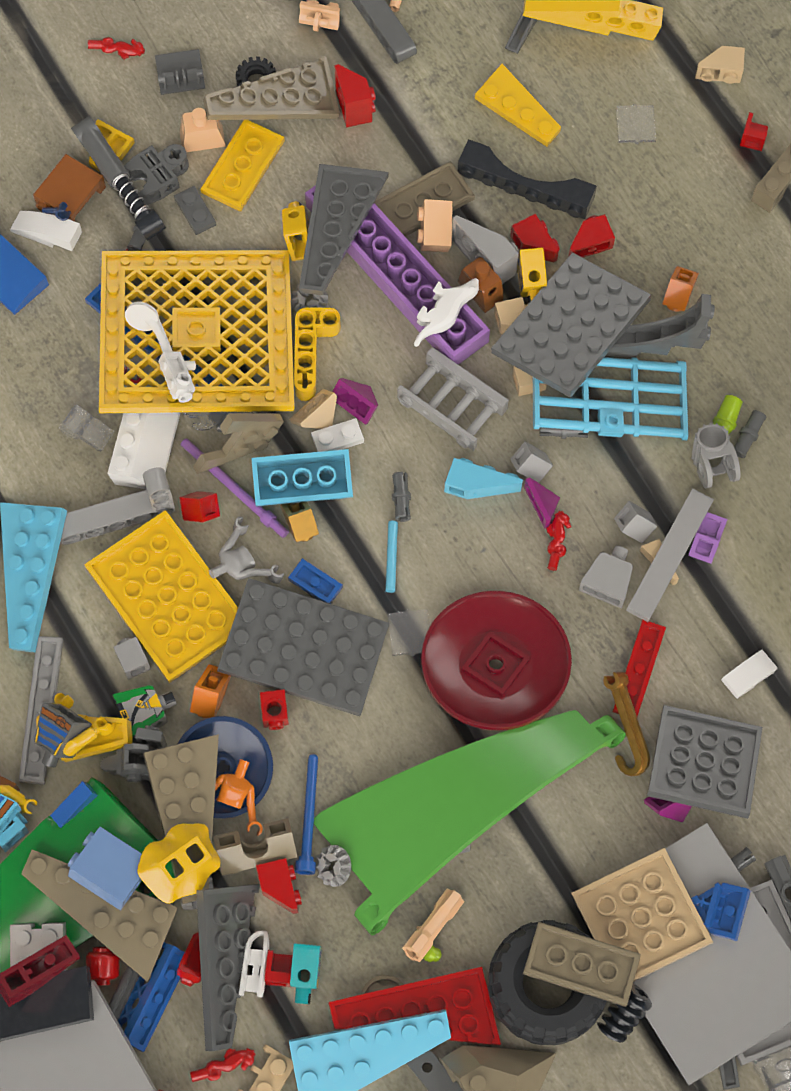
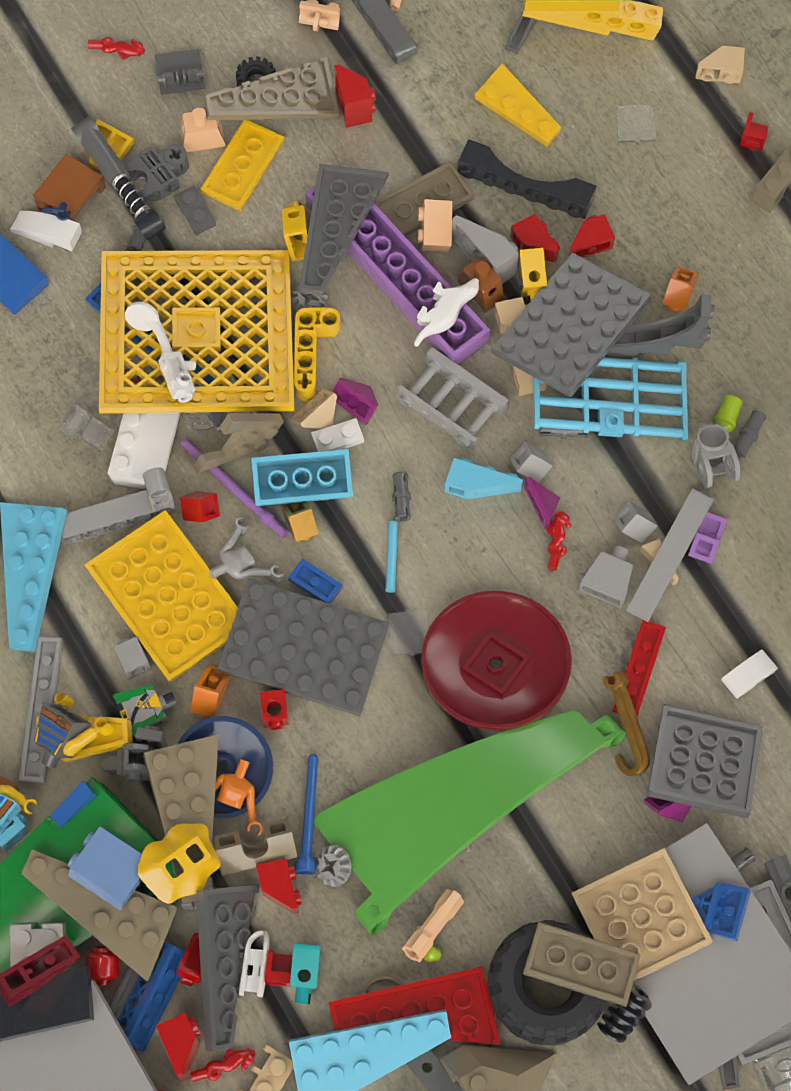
none -> red slope [156,1012,202,1082]

